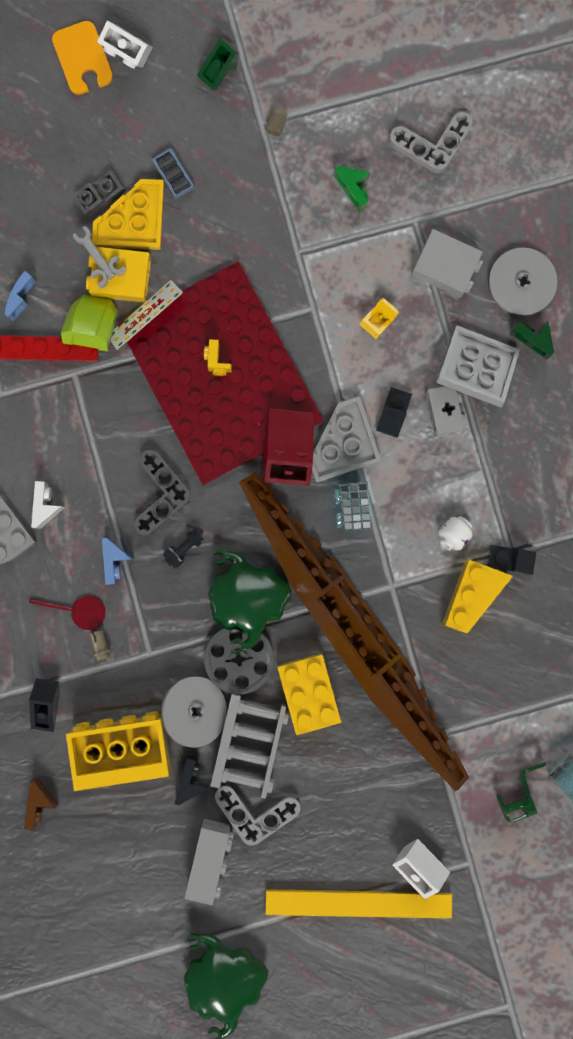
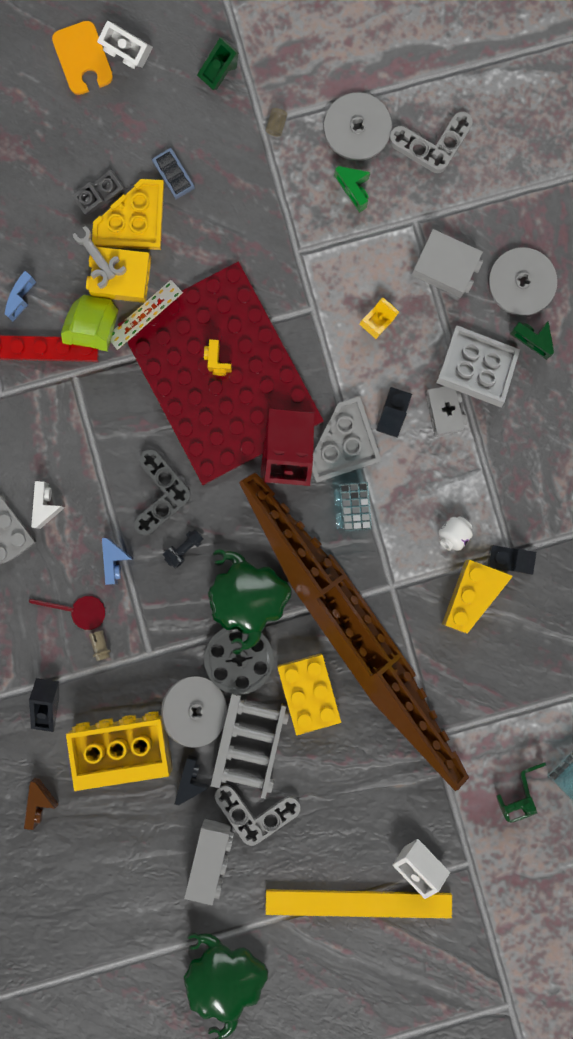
none -> light grey piece [324,93,392,161]

